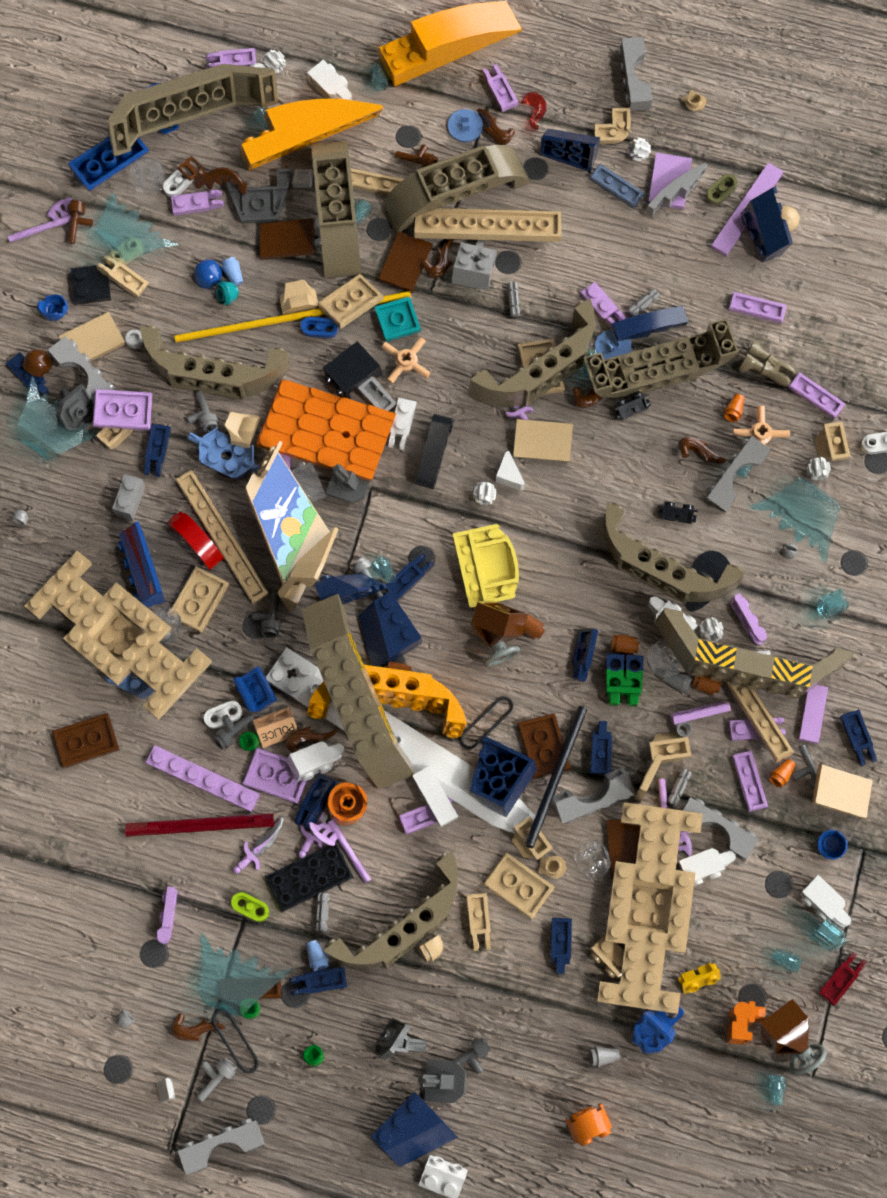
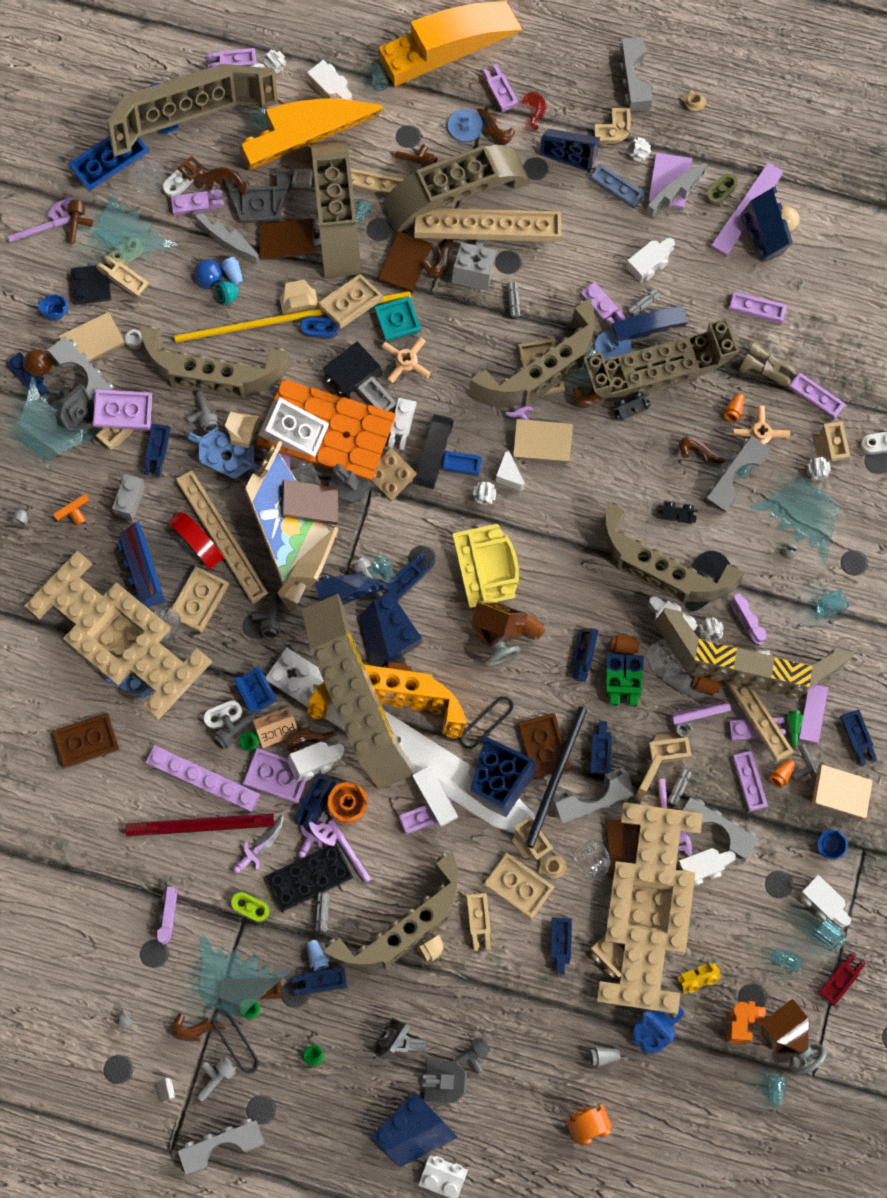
none -> orange tile [53,494,90,526]
none -> light grey slope [196,212,260,265]
none -> white slope [258,398,329,457]
none -> tile [281,479,338,525]
none -> tan hinge [372,448,417,501]
none -> blue tile [442,451,482,476]
none -> white hinge [626,238,675,283]
none -> green cone [785,711,804,747]

